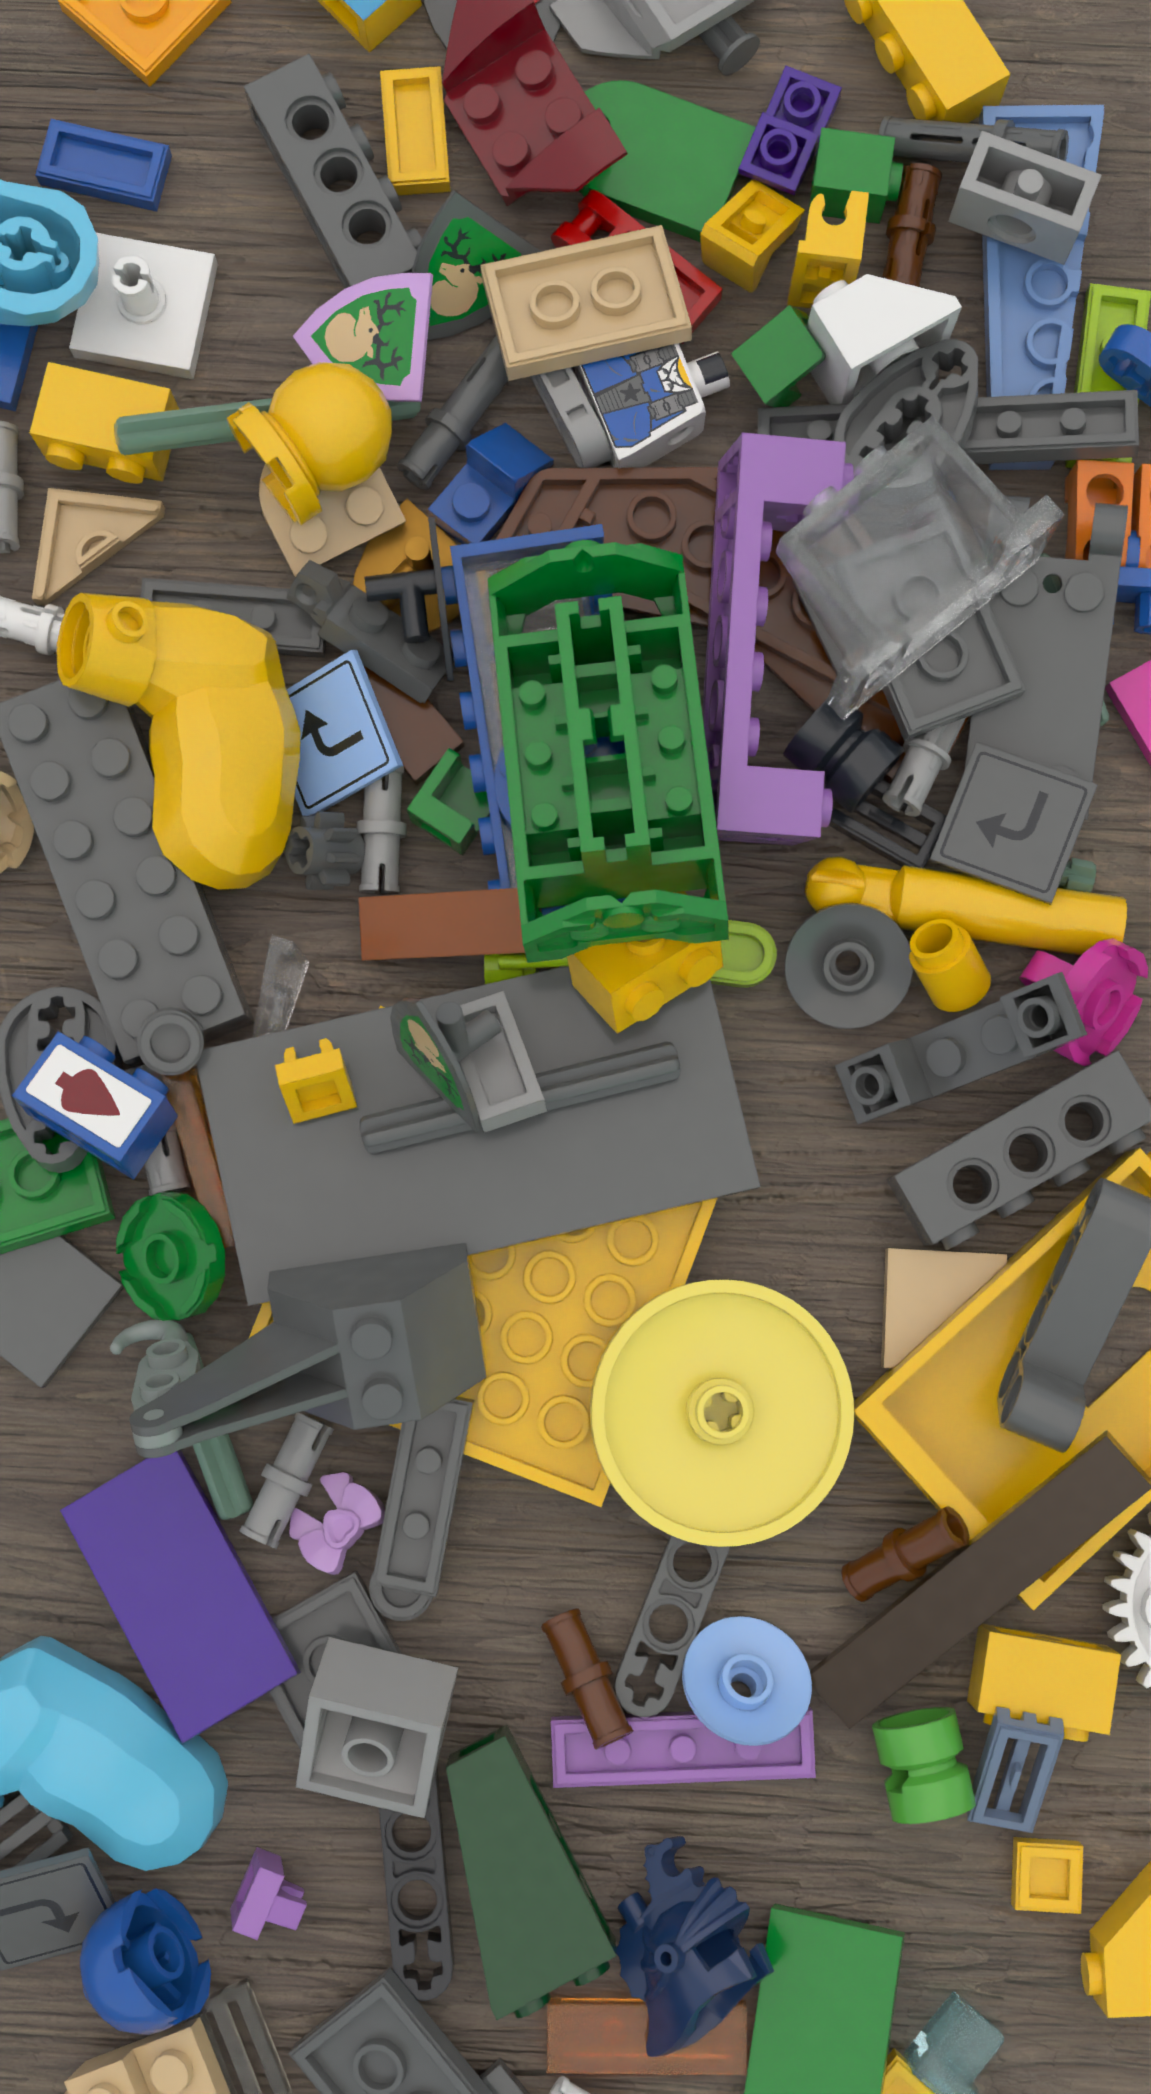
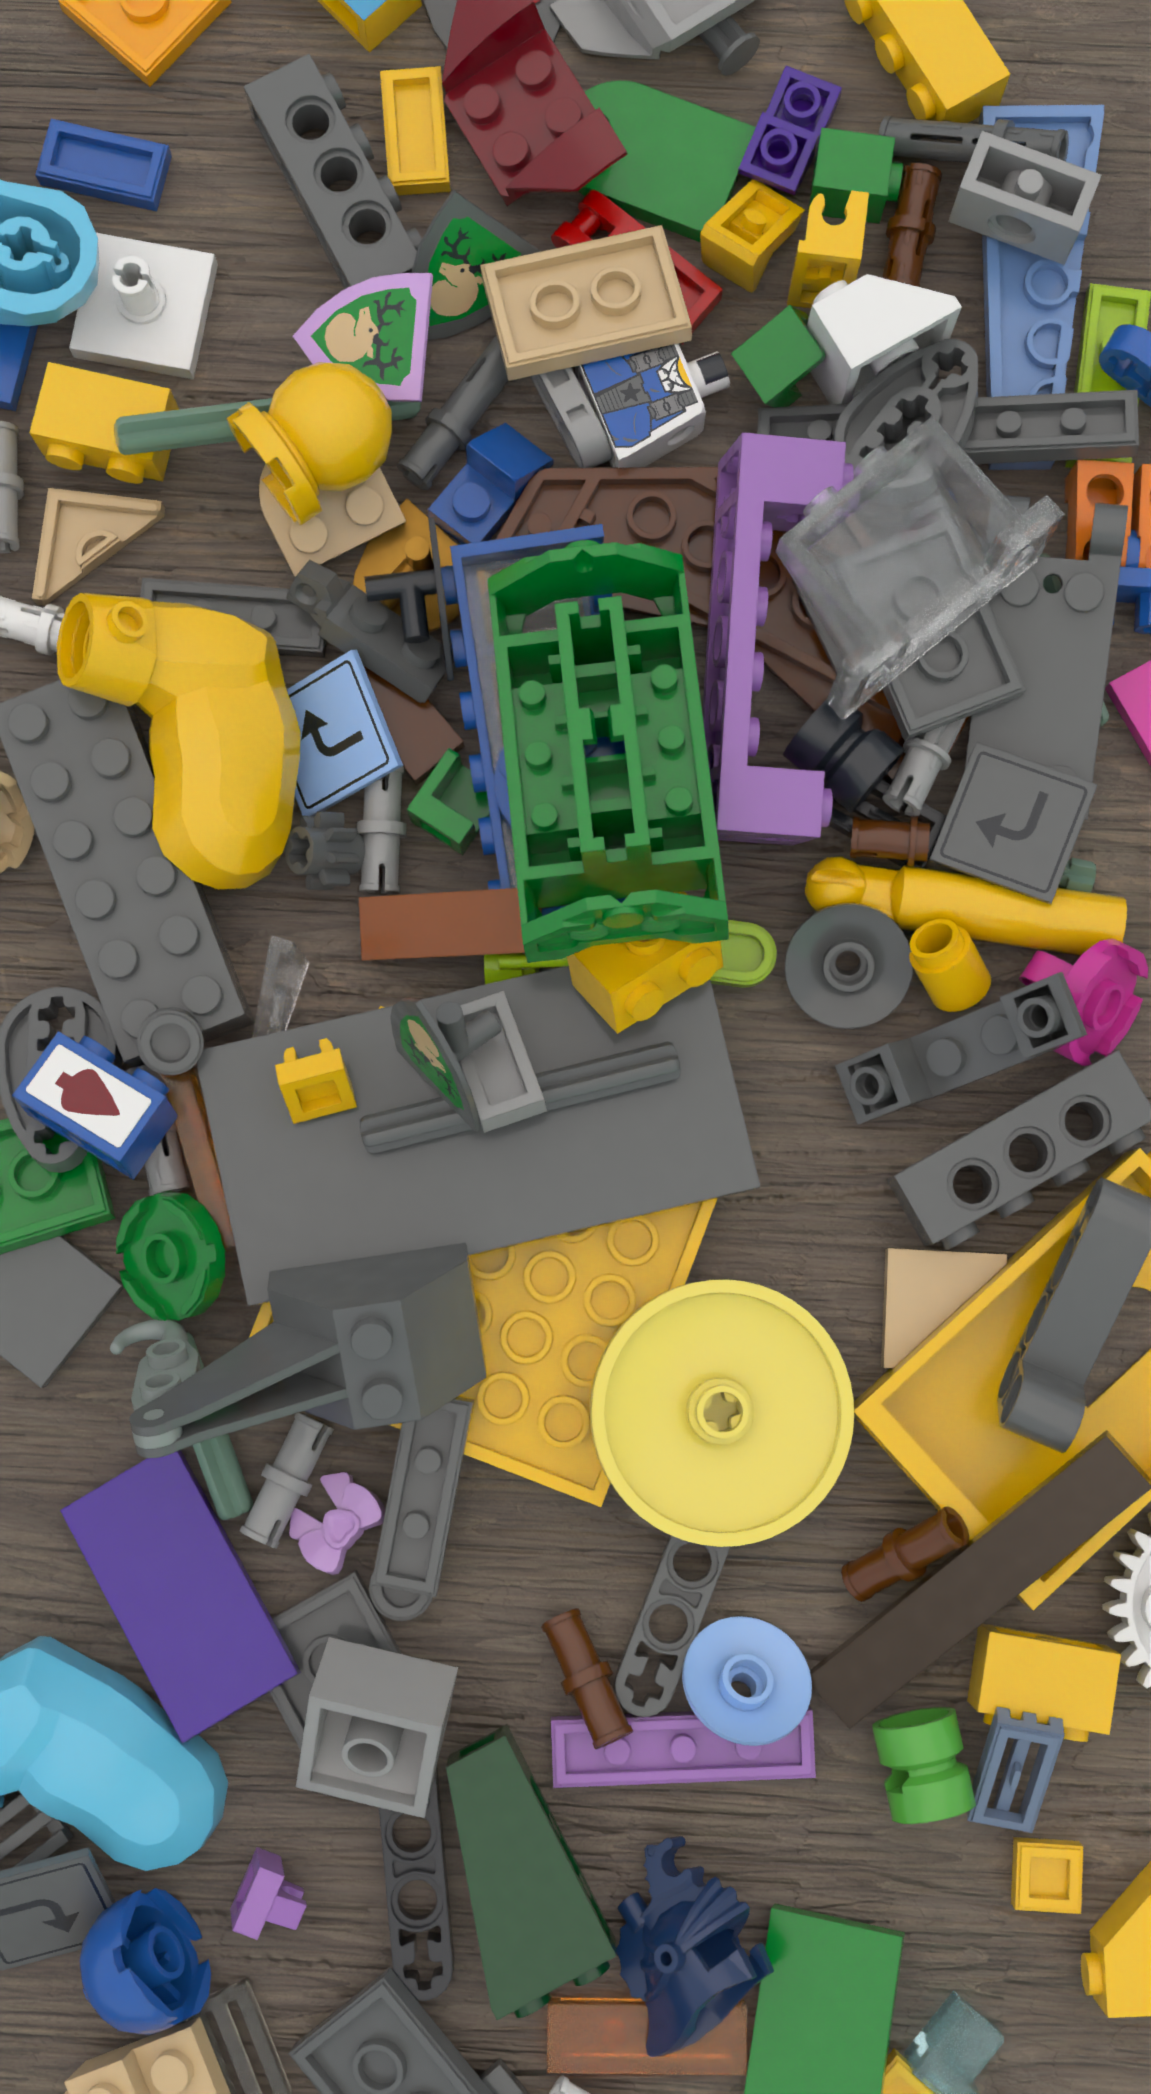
none -> reddish brown pin [850,816,930,867]

